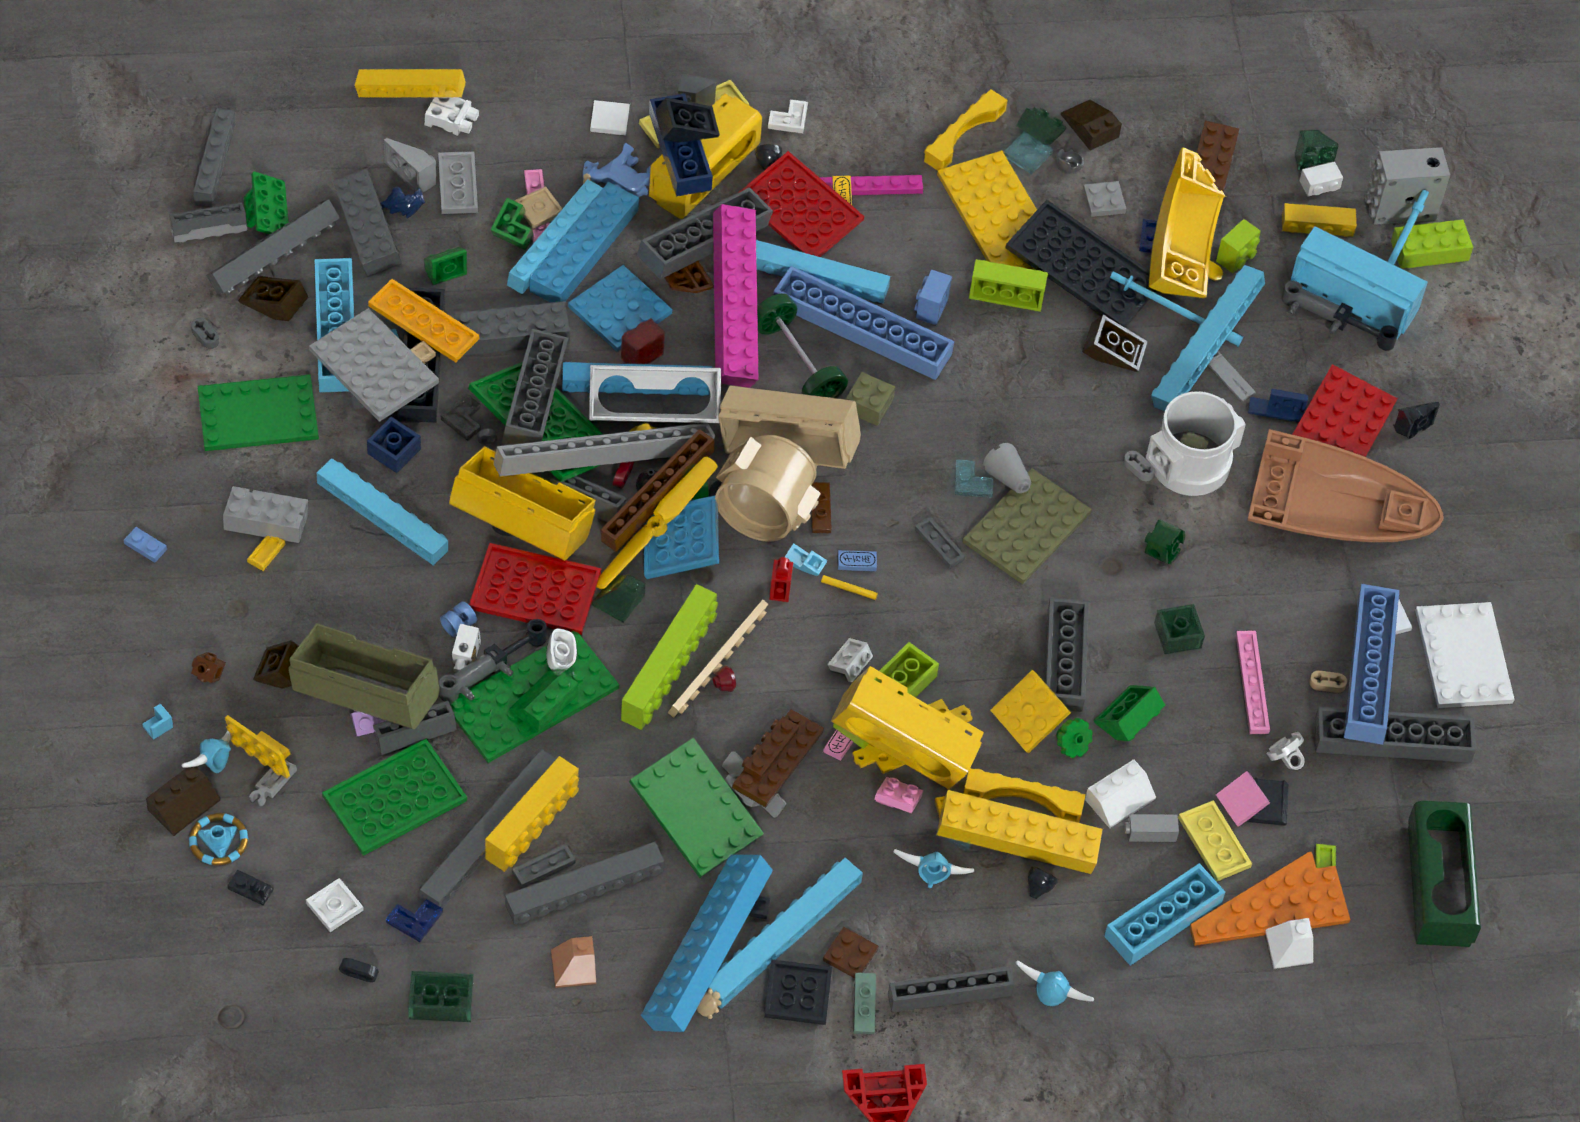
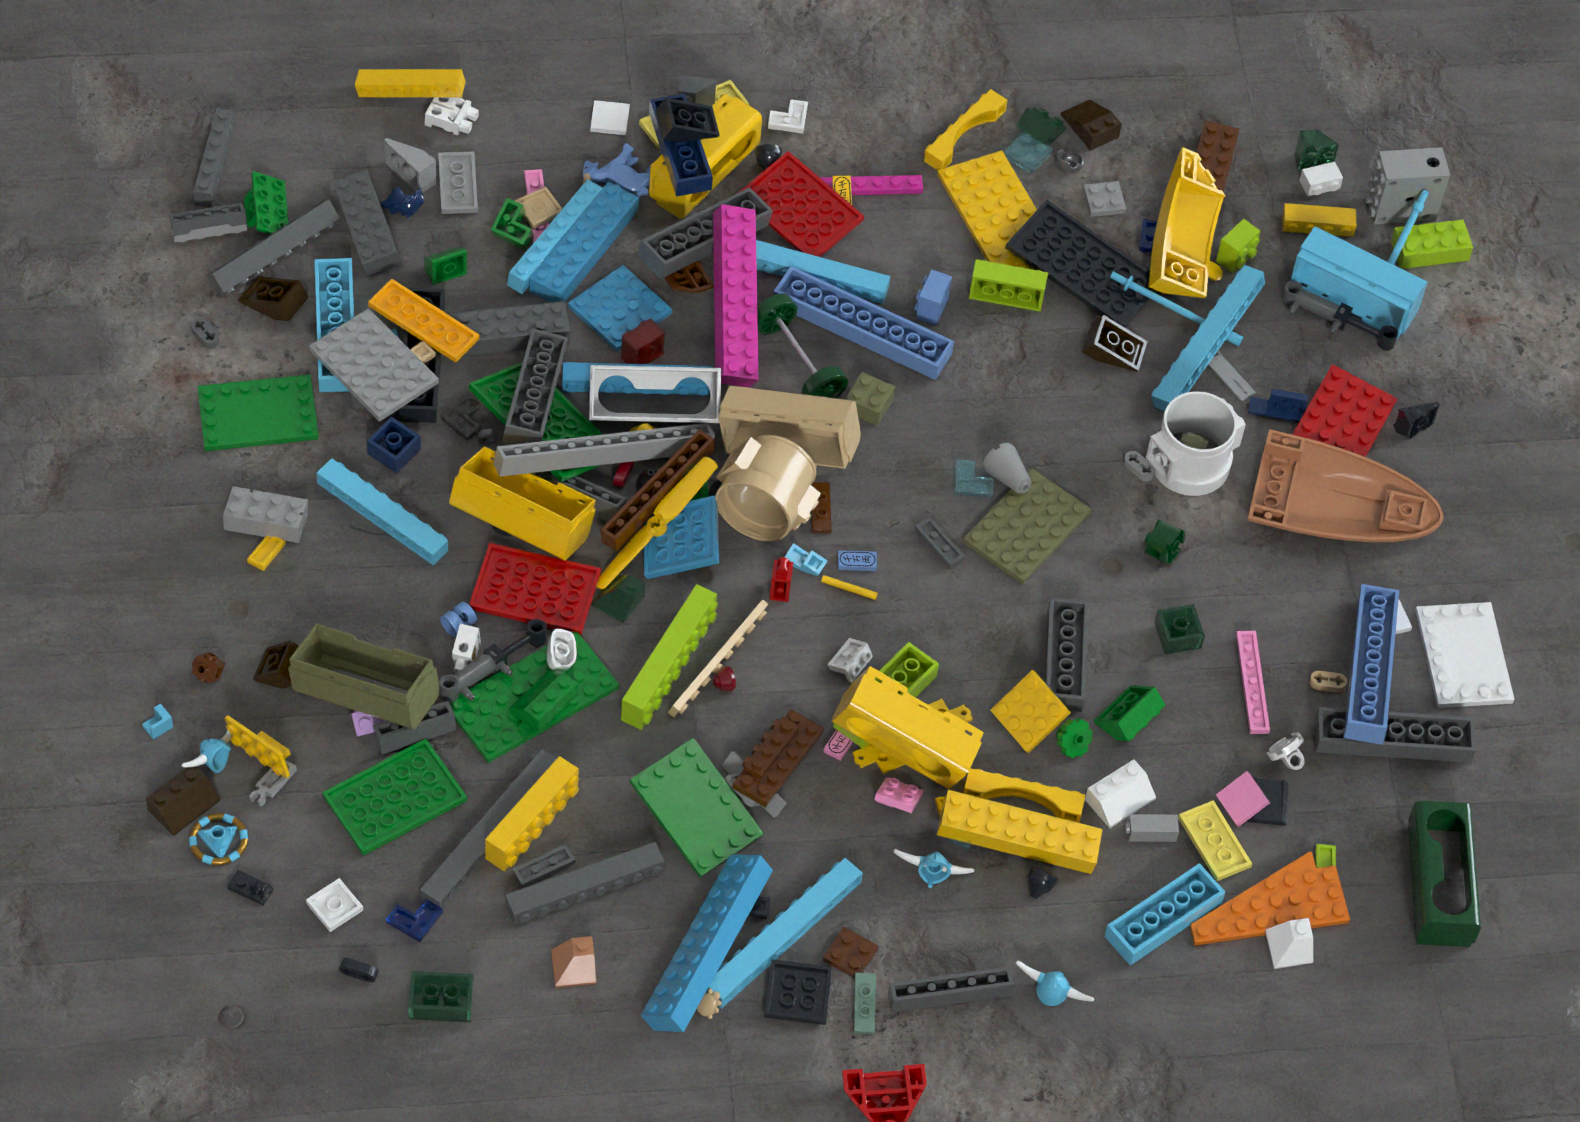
medium blue plate [124,527,167,563] -> none

